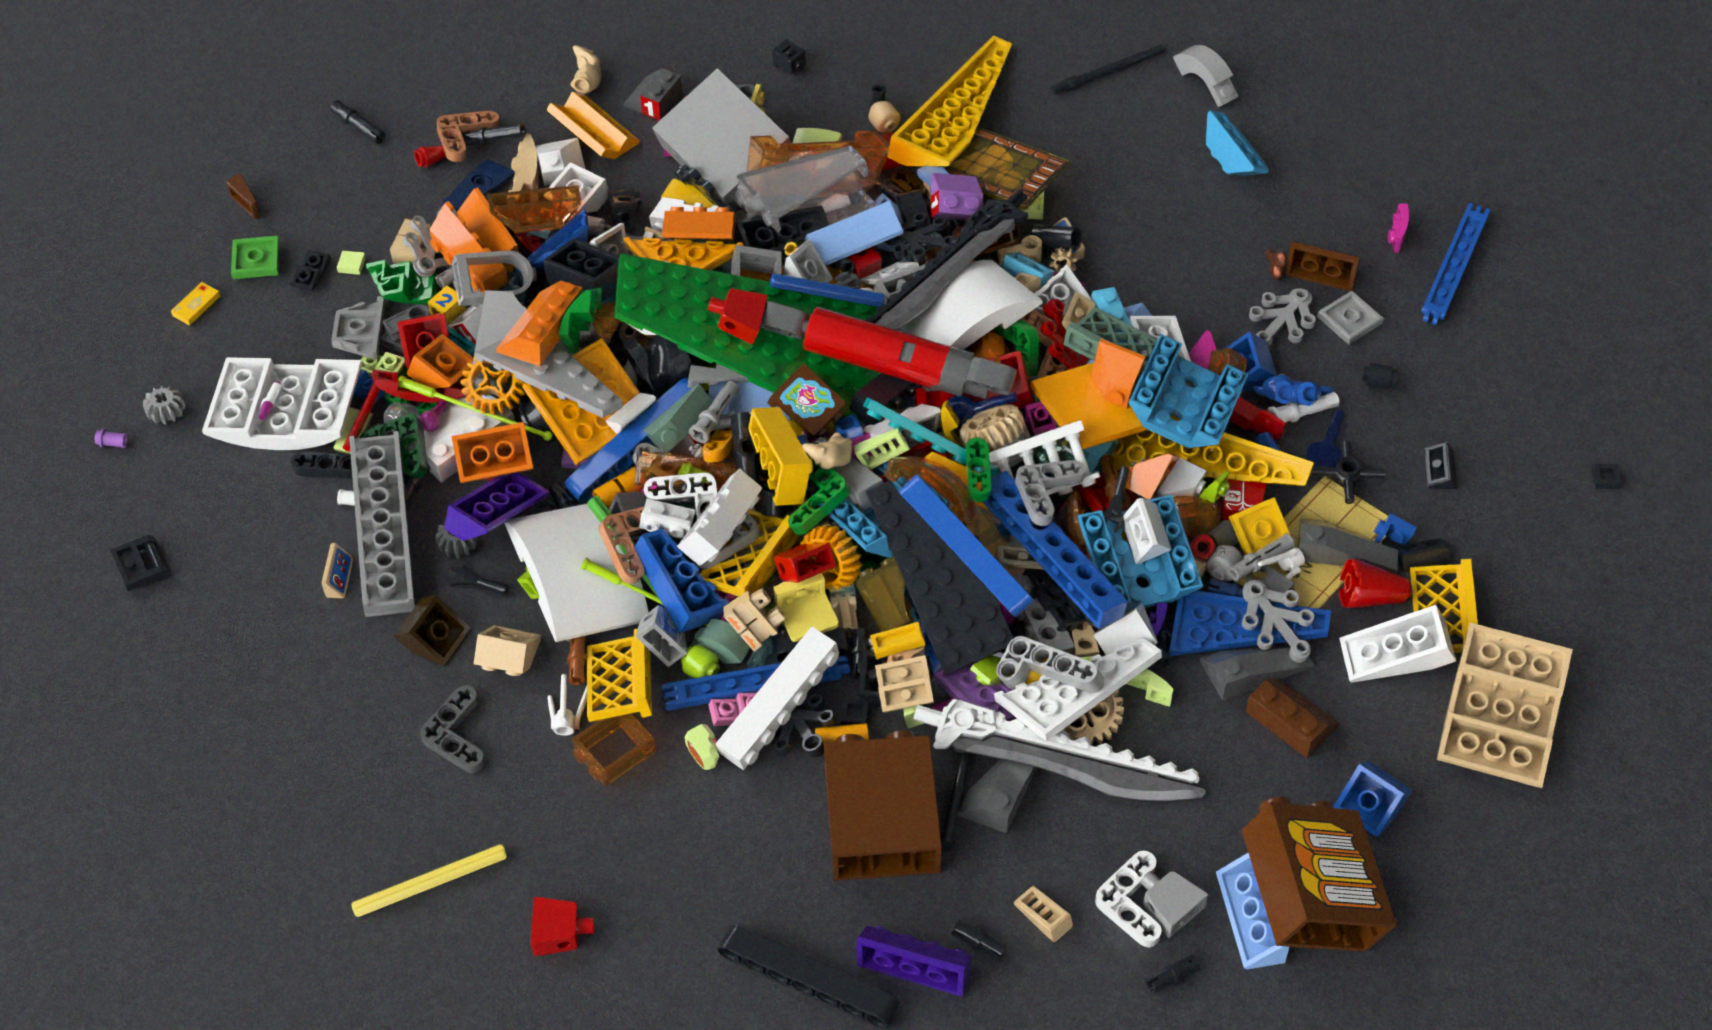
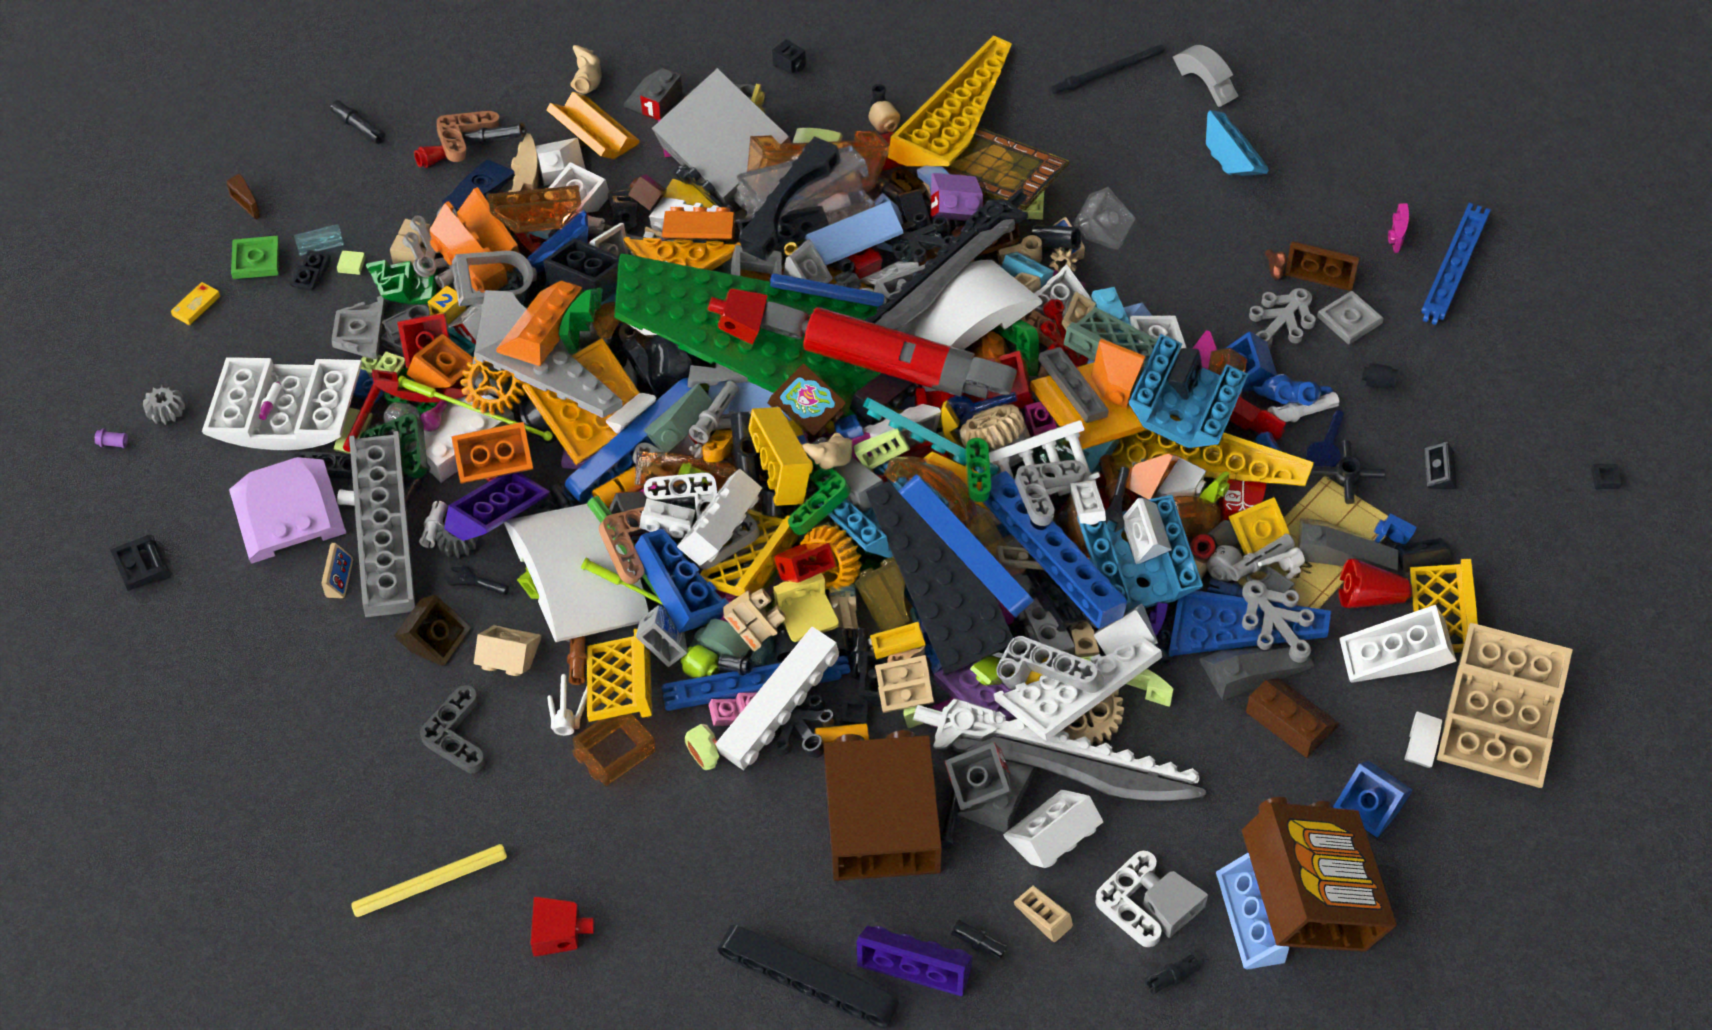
none -> lavender wedge [229,457,346,564]
none -> clear light blue tile [294,224,344,256]
none -> white pin [419,501,448,548]
none -> reddish brown brick [628,174,667,210]
none -> black pin [718,654,753,676]
none -> black arch [739,136,841,261]
none -> dark grey slope [945,742,1011,811]
none -> white slope [1003,790,1103,868]
none -> dark grey plate [1038,347,1109,423]
none -> white plate [1070,480,1106,525]
none -> clear slope [1073,187,1136,250]
none -> black slope [1168,348,1203,400]
none -> white slope [1404,712,1442,768]

